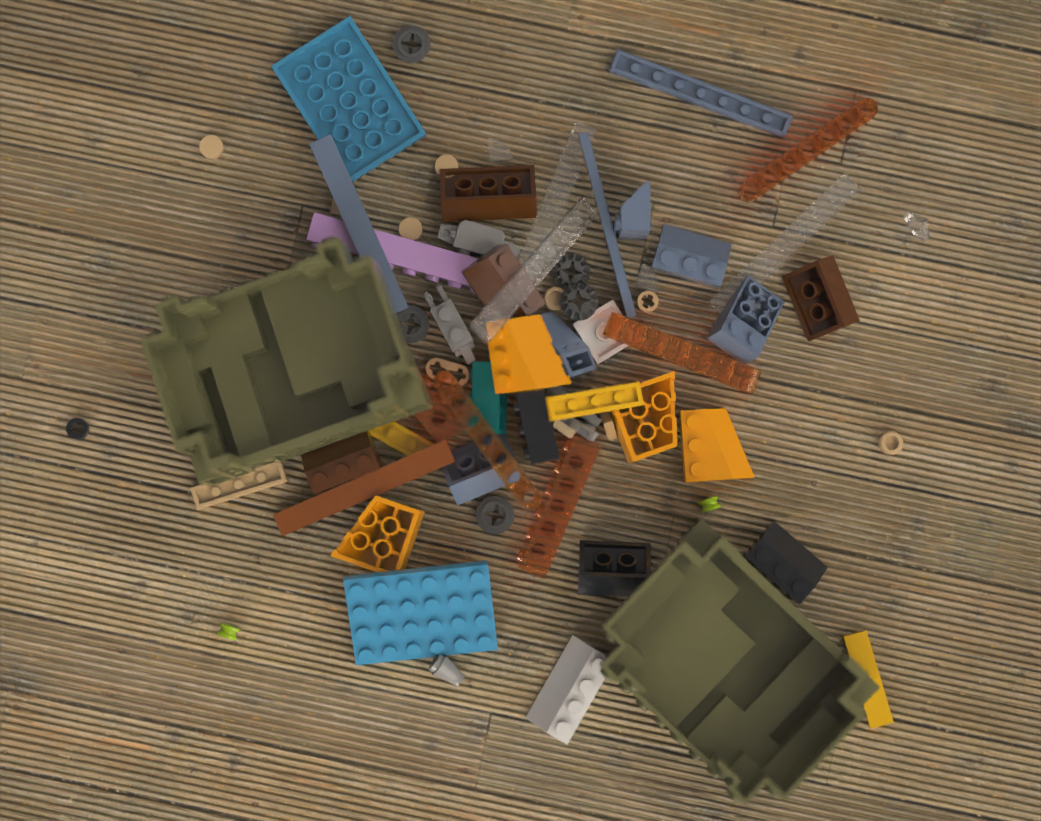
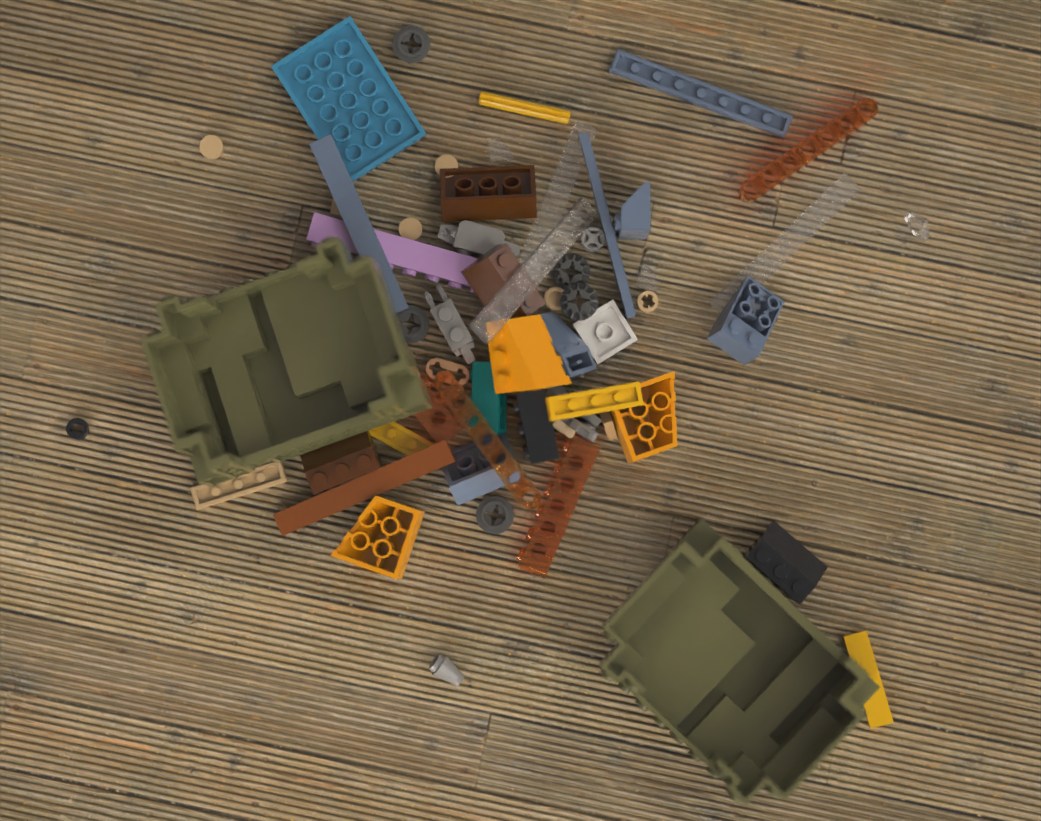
lime bush [216,622,240,641] -> none
dark azure plate [343,560,498,665] -> none
white slope [525,635,607,745] -> none
black slope [578,540,651,597] -> none
clear orange beam [603,312,762,394] -> none
sand blue slope [651,224,732,289] -> none
light orange wedge [678,408,755,483] -> none
lime bush [698,496,721,513] -> none
reddish brown slope [782,255,860,342] -> none
tan tile [878,431,903,455] -> none
none -> yellow axle [478,92,571,124]
none -> light grey wheel [581,227,605,253]

